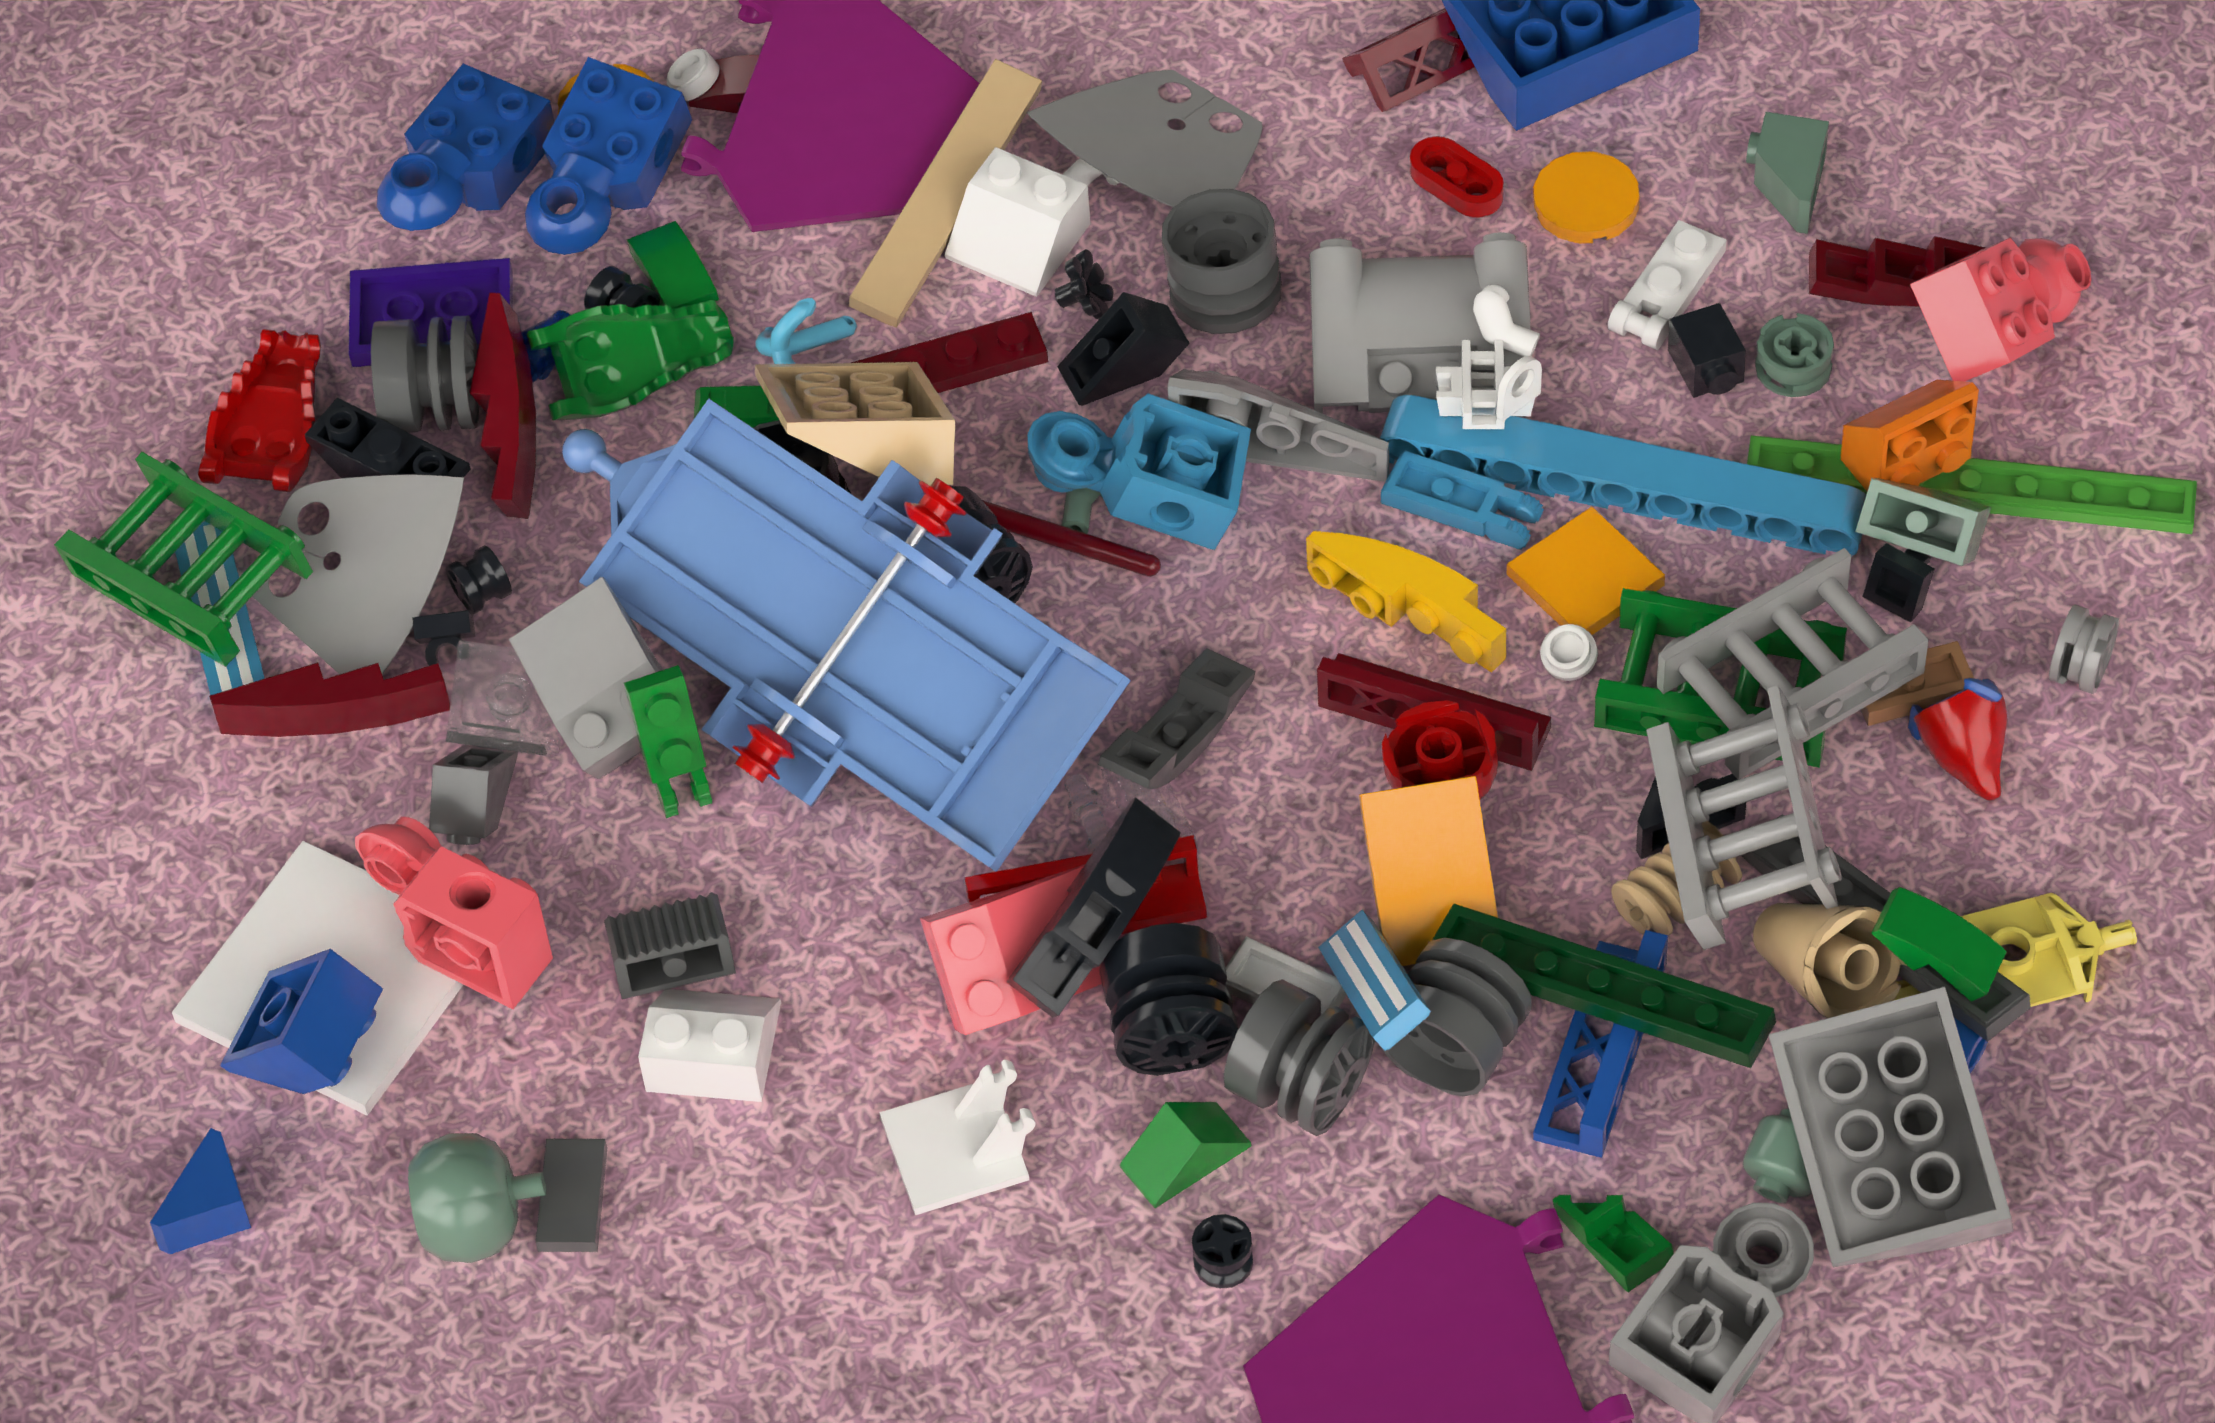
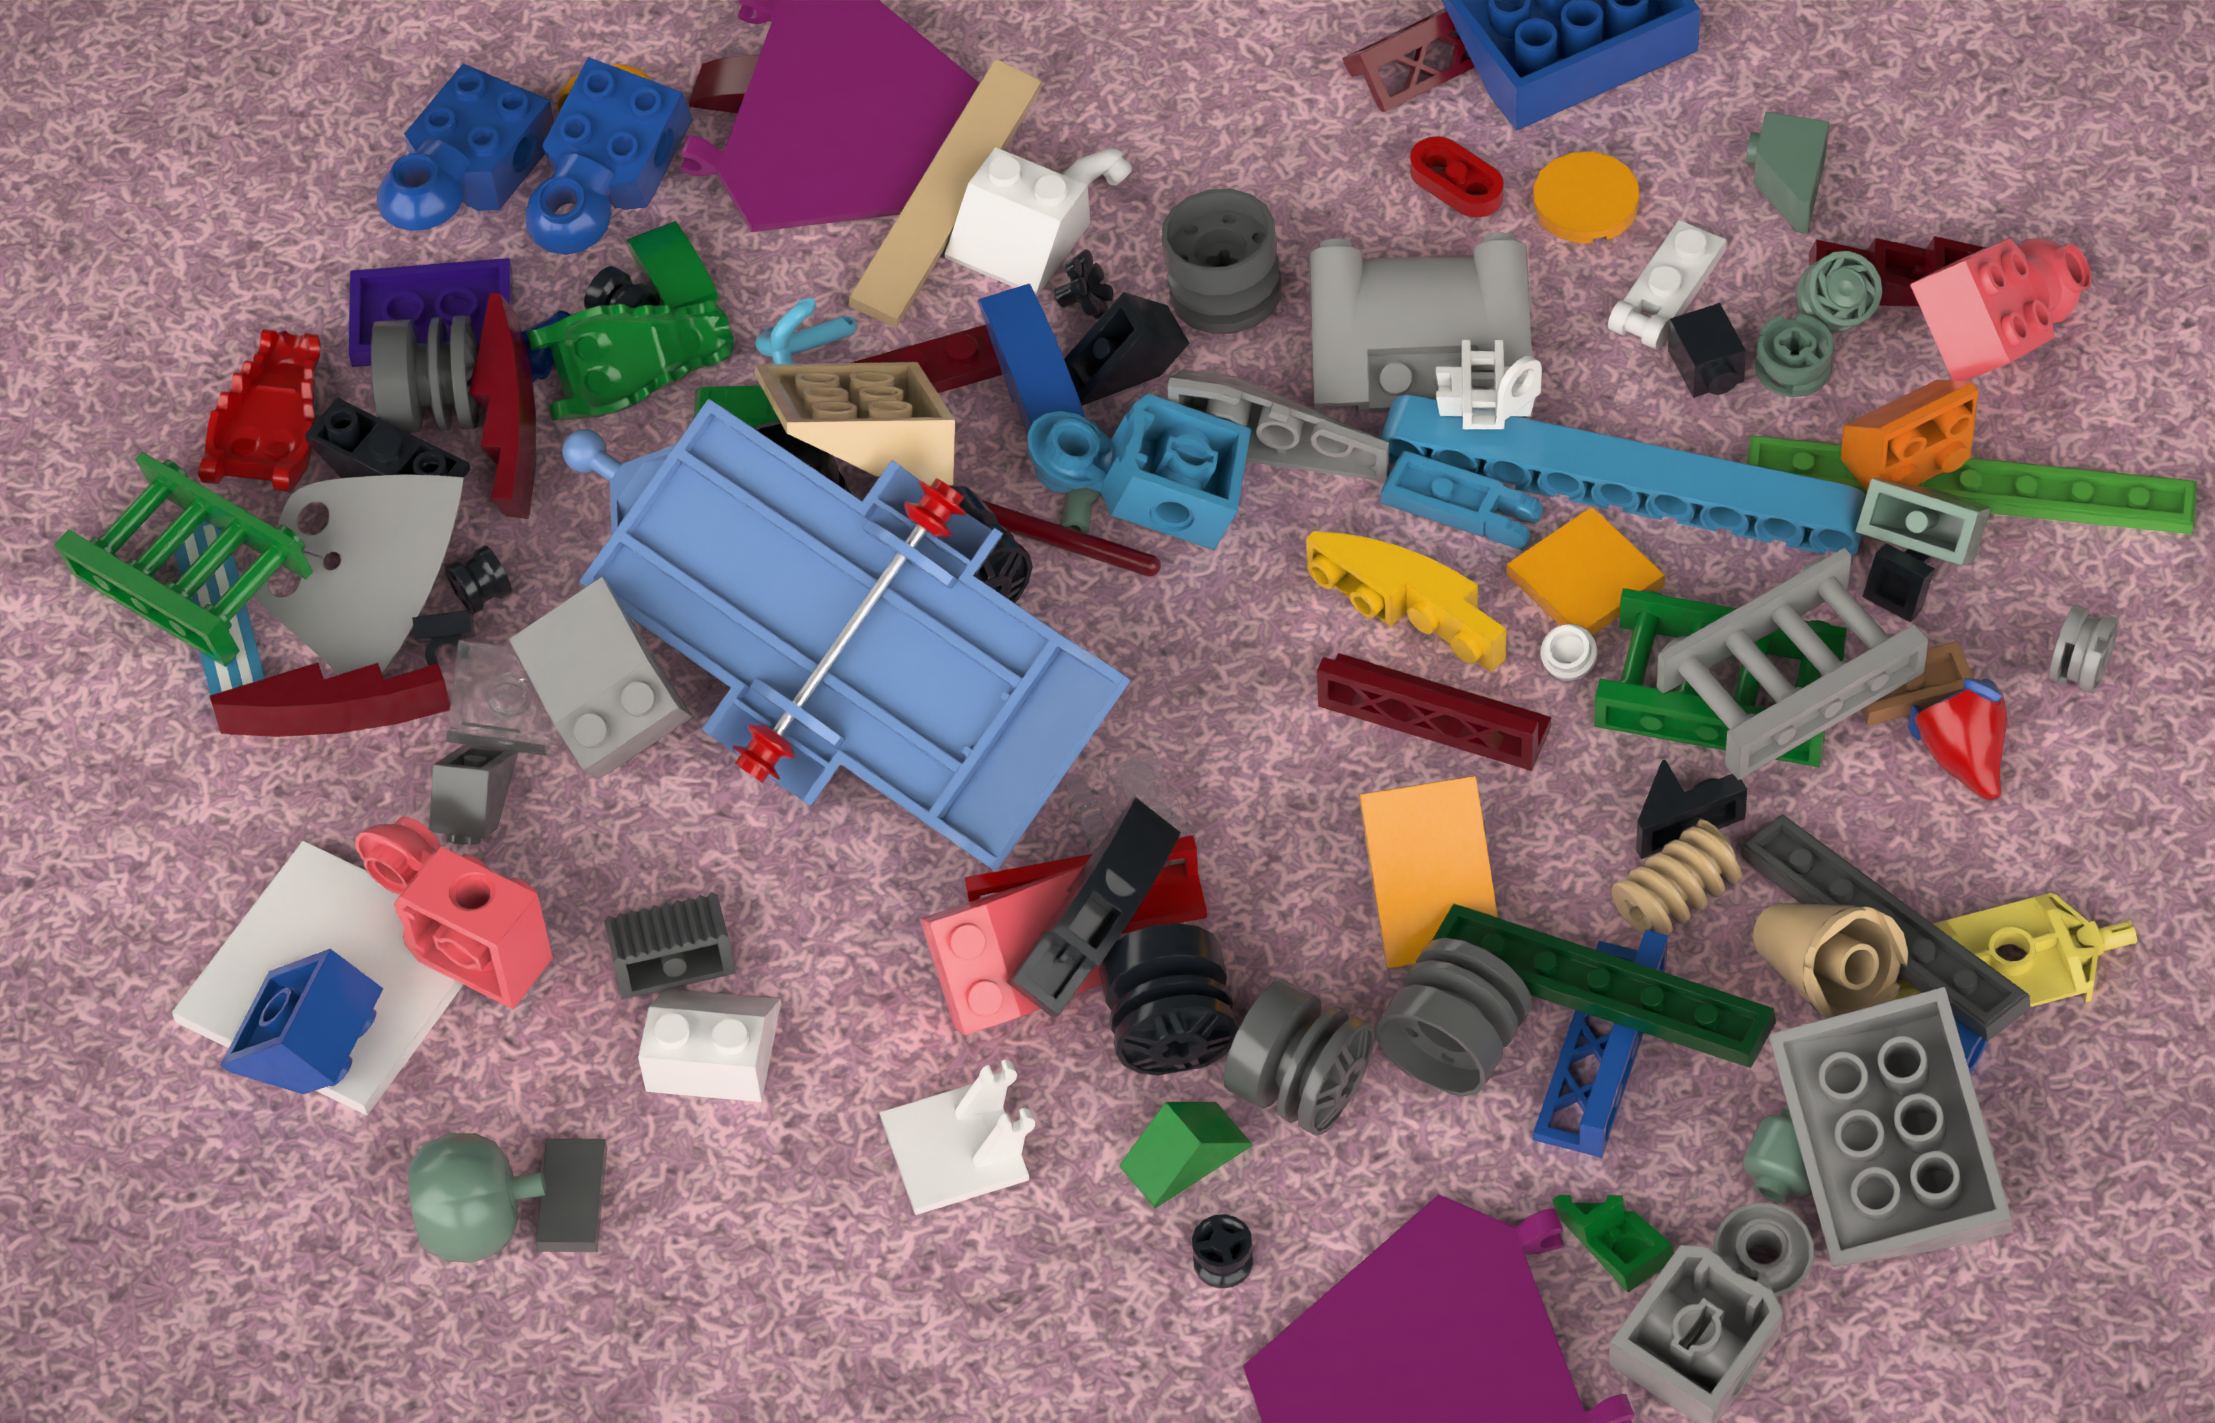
blue slope [150,1128,251,1254] -> none
green hinge [624,665,712,818] -> none
white tile [667,49,720,101] -> none
light grey piece [1027,70,1262,207] -> none
dark grey slope [1098,648,1256,789] -> none
white tile [1225,936,1347,1015] -> none
dark azure tile [1318,910,1431,1051] -> none
red cylinder [1382,700,1498,800] -> none
white arm [1473,284,1540,357] -> none
light grey fence [1646,685,1842,950] -> none
green slope [1871,887,2007,1002] -> none
none -> blue slope [978,283,1086,434]
none -> sand green wheel [1796,251,1882,333]

